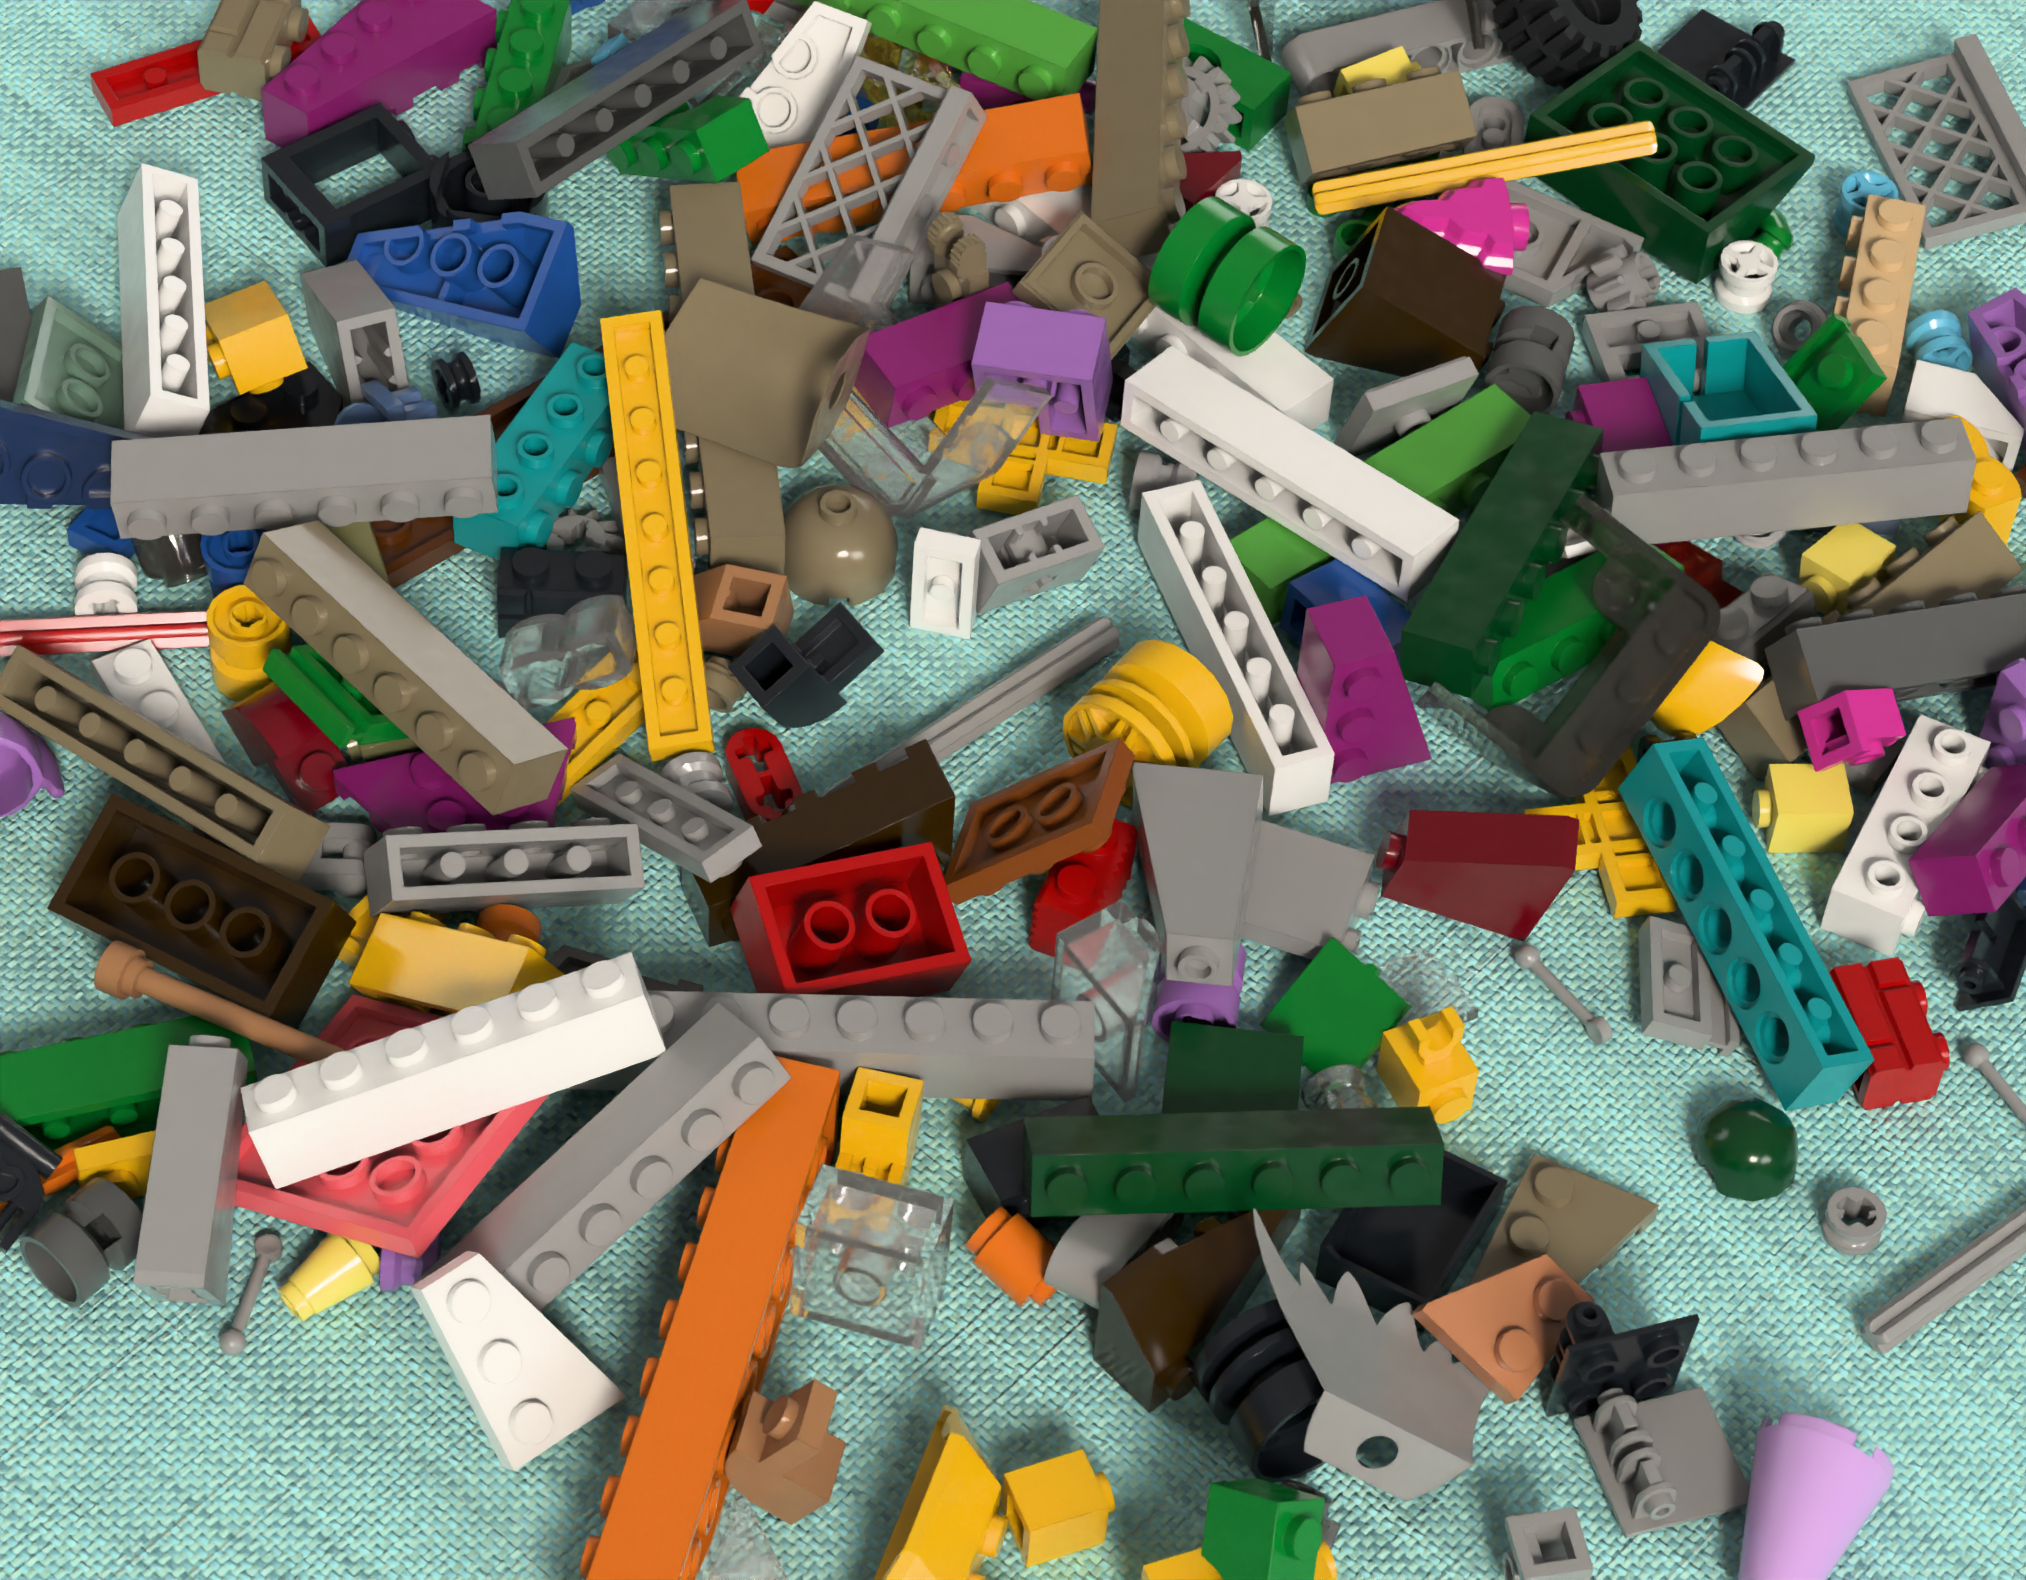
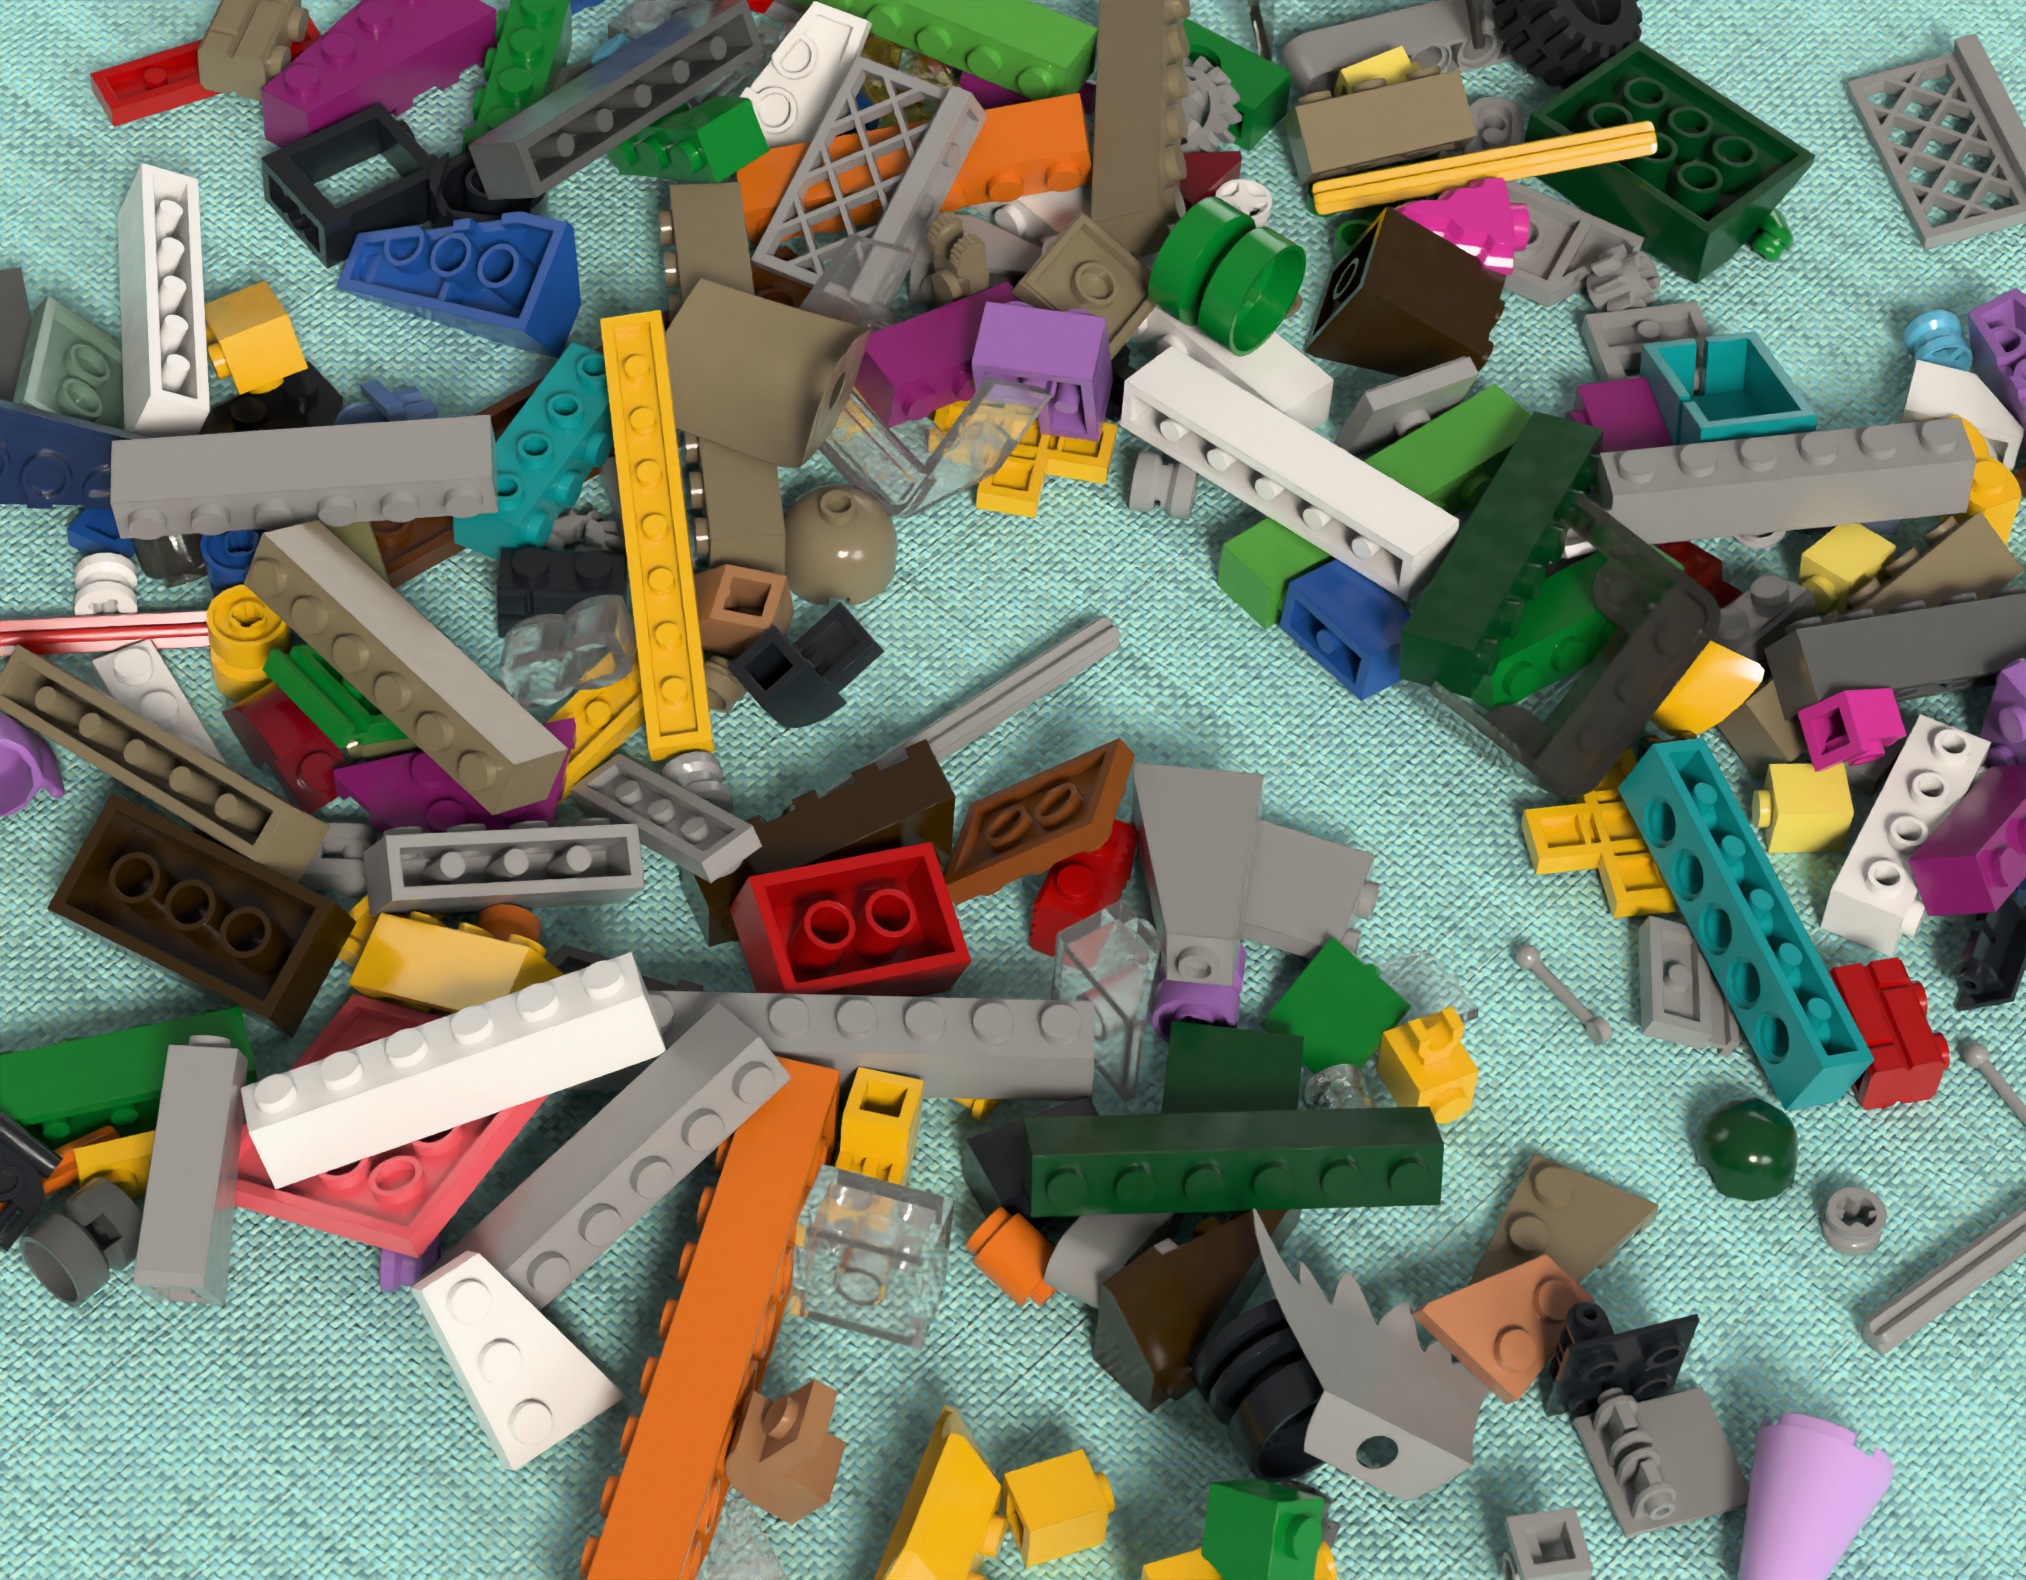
medium nougat piece [94,940,347,1064] -> none
light grey hinge [219,1234,283,1356] -> none
light yellow cone [277,1233,381,1323] -> none
light grey slope [300,260,409,407] -> none
black bush [431,351,481,412] -> none
red beam [725,728,803,822] -> none
white plate [909,527,981,640] -> none
light grey brick [968,494,1105,615] -> none
yellow wheel [1062,639,1233,807] -> none
white brick [1137,479,1335,816] -> none
magenta wedge [1297,595,1432,784] -> none
black container [1315,1150,1507,1332] -> none
dark red slope [1376,810,1579,942] -> none
dark grey wheel [1483,306,1575,416] -> none
black hinge [1657,9,1795,110] -> none
white wheel [1713,240,1778,314] -> none
light grey plate [1772,300,1828,358] -> none
green plate [1782,313,1887,431] -> none
medium azure wheel [1833,171,1899,239] -> none
tan brick [1833,194,1926,417] -> none

